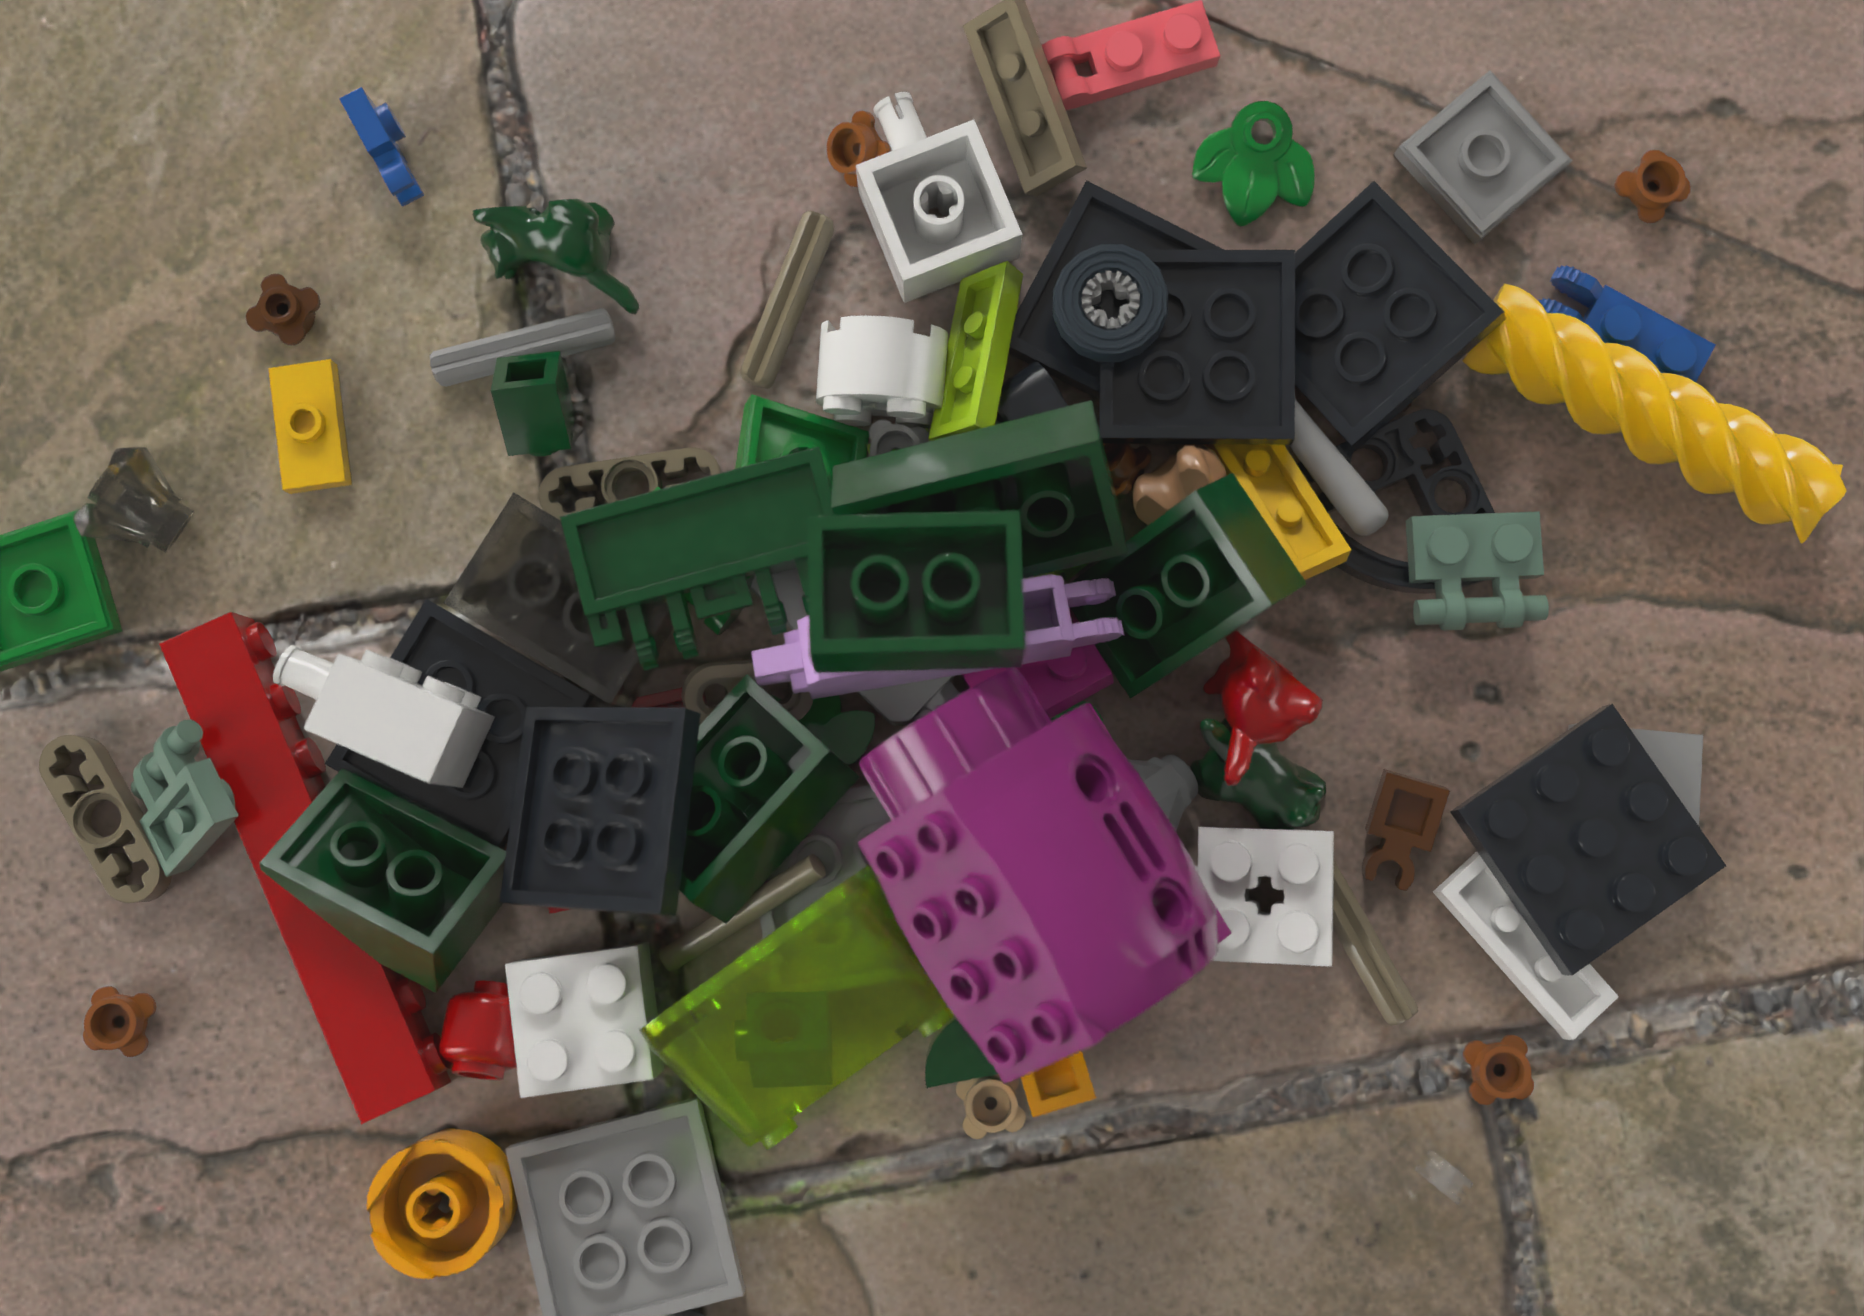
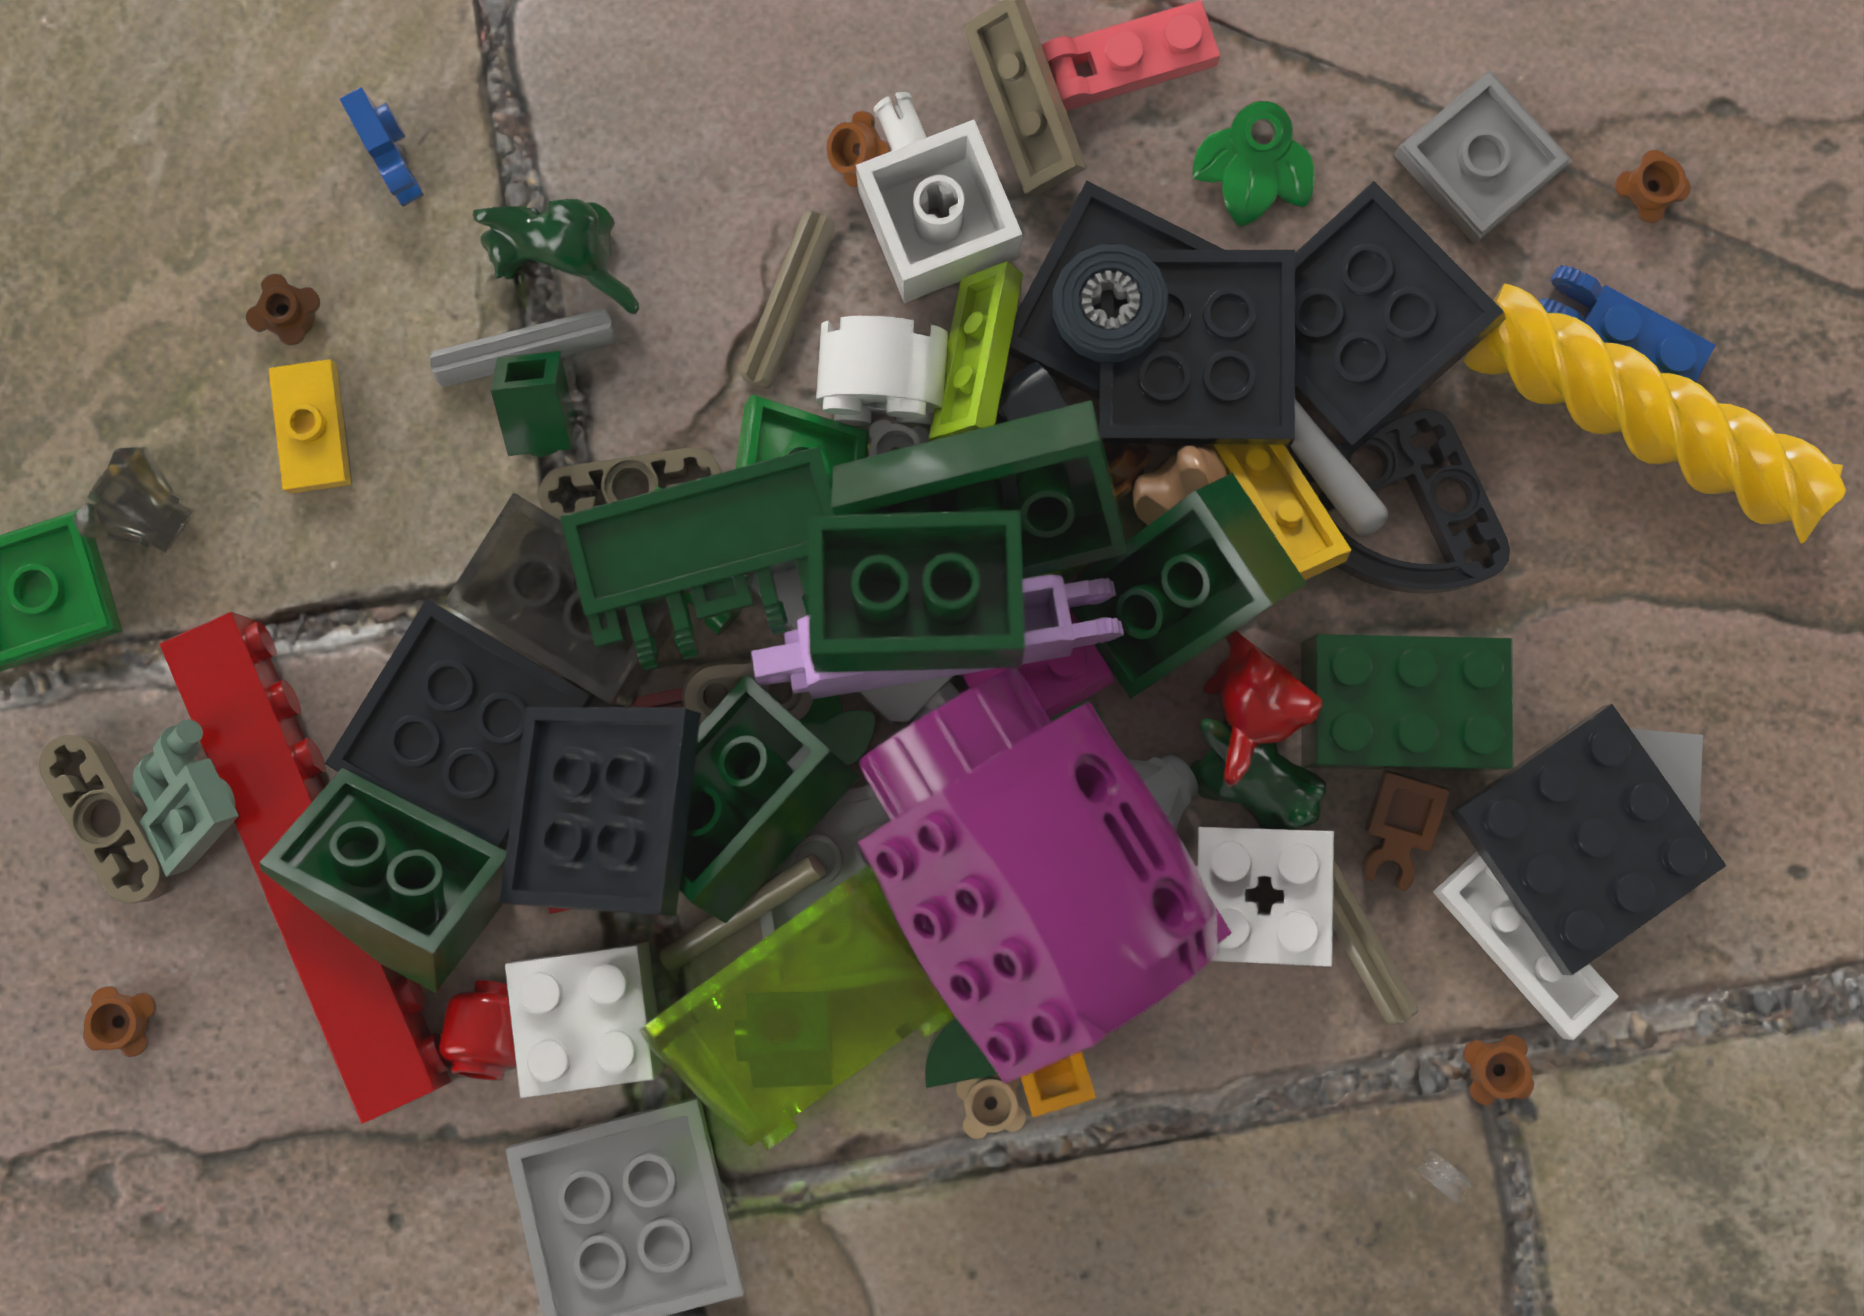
white brick [273,645,495,788] -> none
light orange brick [367,1128,518,1279] -> none
sand green plate [1405,511,1549,631] -> none
none -> dark green brick [1301,634,1514,772]

